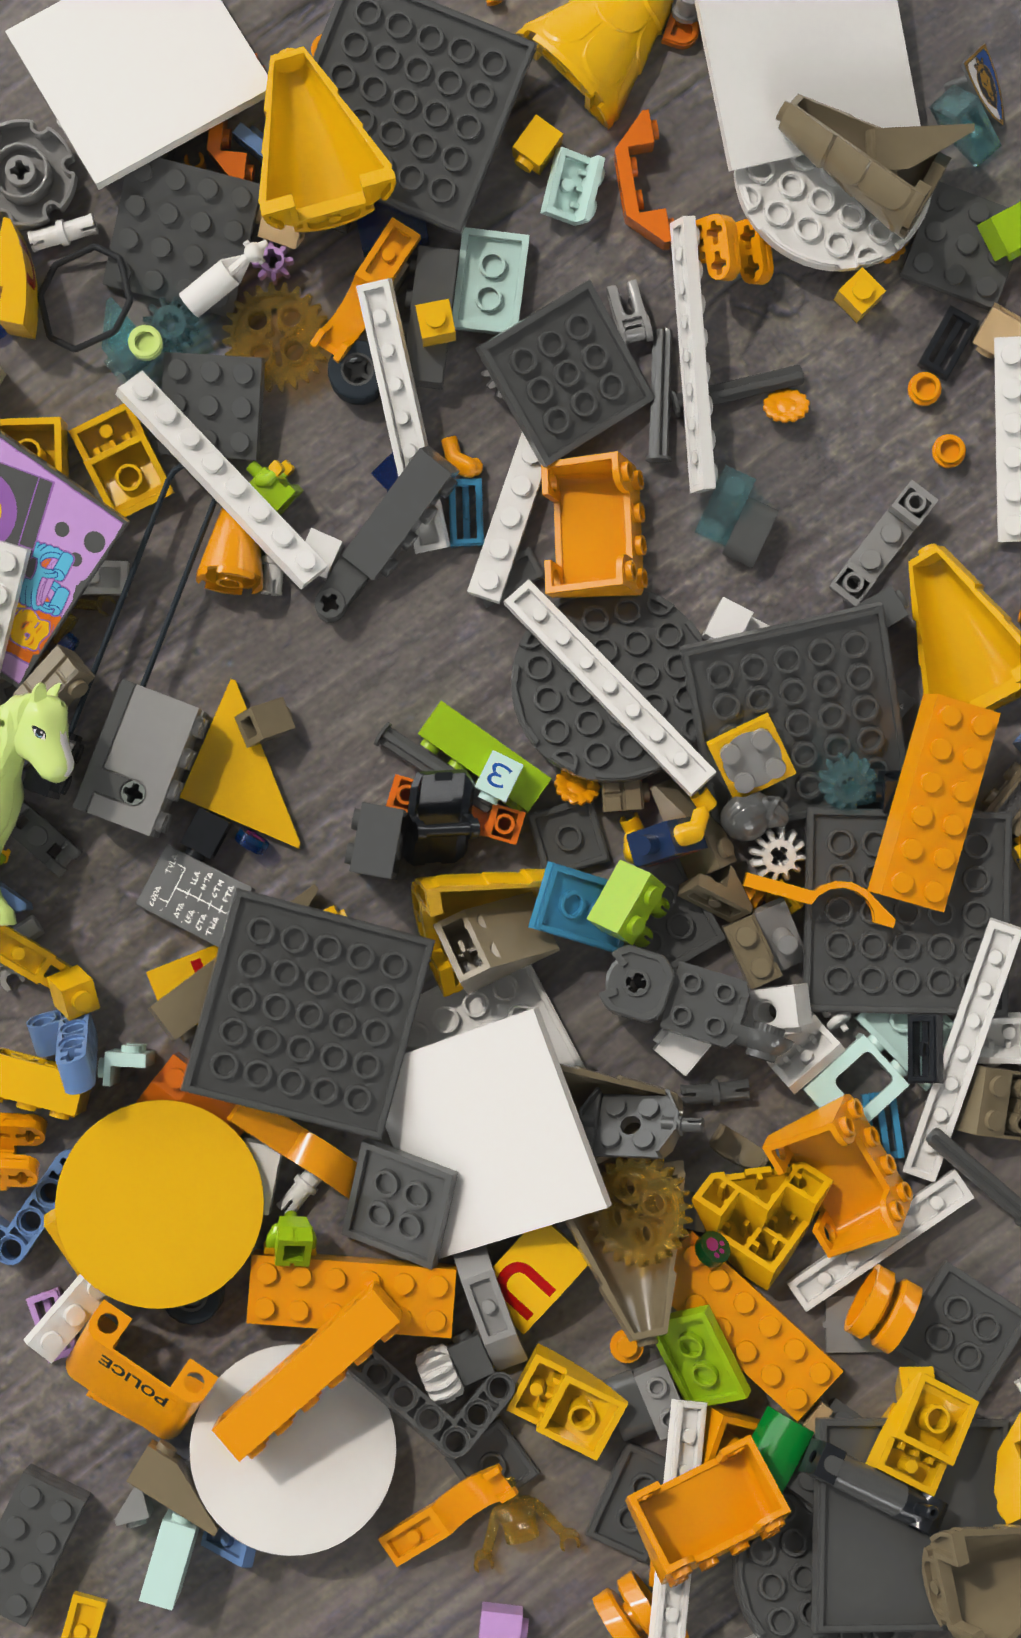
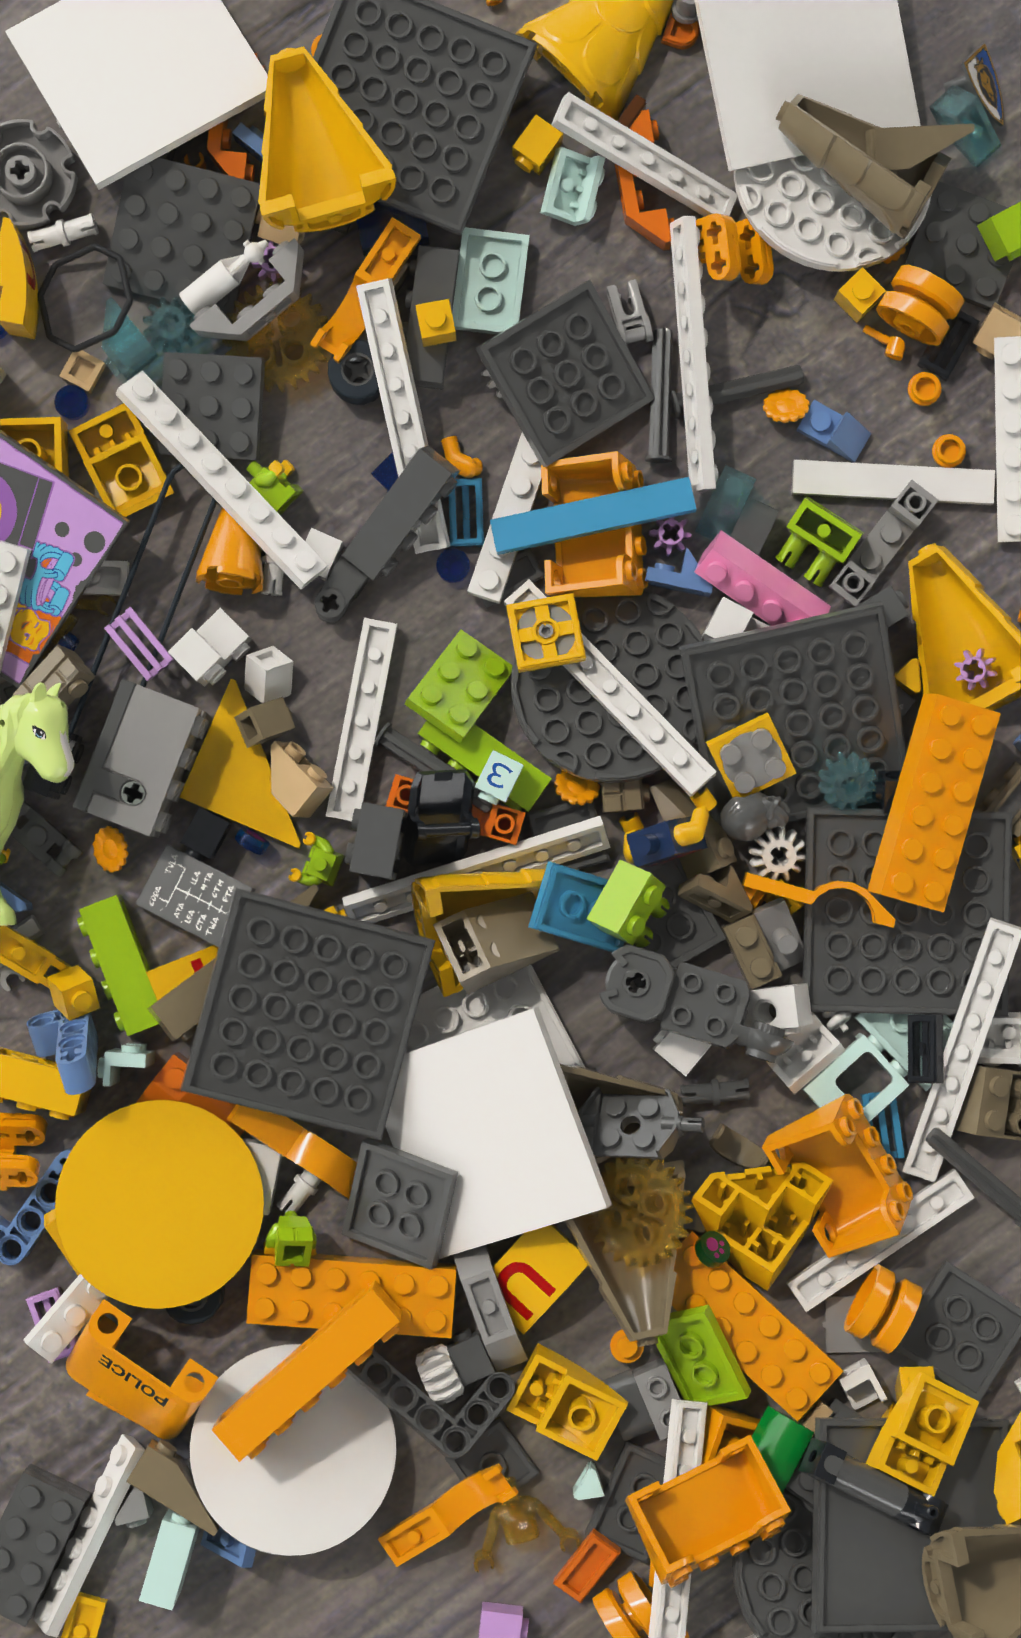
yellowish green tile [128,325,163,361] -> none
none -> white plate [34,1434,145,1638]
none -> clear blue tile [54,385,90,421]
none -> tan tile [59,350,107,394]
none -> lime brick [77,895,159,1036]
none -> light orange piece [92,826,129,873]
none -> lavender tile [104,607,174,682]
none -> white brick [168,608,252,687]
none -> light grey slope [189,238,304,341]
none -> white panel [244,646,293,703]
none -> tan slope [271,741,334,818]
none -> lime piece [288,832,345,887]
none -> white plate [326,618,398,821]
none -> white plate [342,816,611,923]
none -> lime plate [405,629,513,743]
none -> clear blue tile [436,549,470,583]
none -> dark azure tile [490,477,696,555]
none -> yellow piece [506,593,586,673]
none -> white plate [551,92,737,217]
none -> orange tile [553,1528,621,1603]
none -> light aqua slope [573,1461,605,1500]
none -> reddish brown tile [618,94,647,128]
none -> medium blue slope [645,547,713,597]
none -> lavender gear [649,517,692,556]
none -> bright pink brick [694,530,831,626]
none -> lime brick [775,497,864,587]
none -> white tile [791,460,995,505]
none -> medium blue slope [796,400,871,463]
none -> white panel [837,1358,888,1410]
none -> light orange hand [863,325,905,361]
none -> light orange wheel [876,265,965,345]
none -> yellow slope [894,658,921,695]
none -> lavender gear [954,648,998,690]

